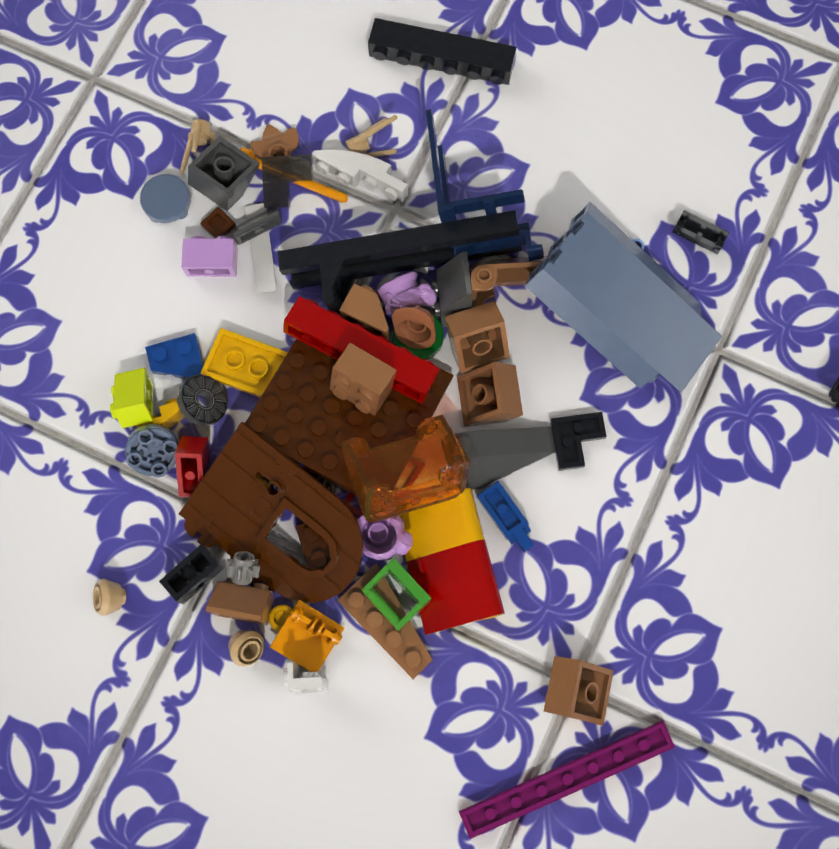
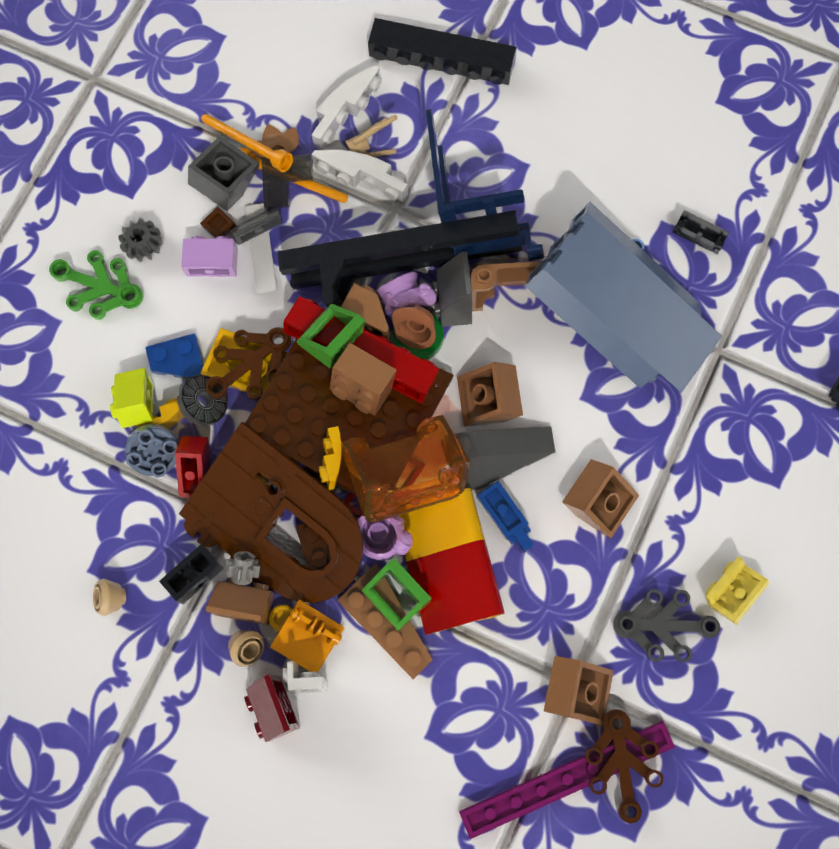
sand blue tile [140,174,191,223] -> none
tan plant [180,119,215,174] -> none
medium nougat brick [445,301,510,374] -> none
black tile [550,412,607,471] -> none
none -> bright green plant [49,250,143,320]
none -> dark grey gear [118,218,163,262]
none -> light orange piece [201,114,293,172]
none -> reddish brown plant [205,327,291,401]
none -> slope [244,674,300,742]
none -> bright green tile [297,304,366,368]
none -> white slope [312,65,382,150]
none -> yellow slope [319,426,341,490]
none -> medium nougat slope [562,459,639,538]
none -> reddish brown plant [584,709,663,823]
none -> dark grey plant [613,589,720,662]
none -> light yellow bracket [706,556,769,625]

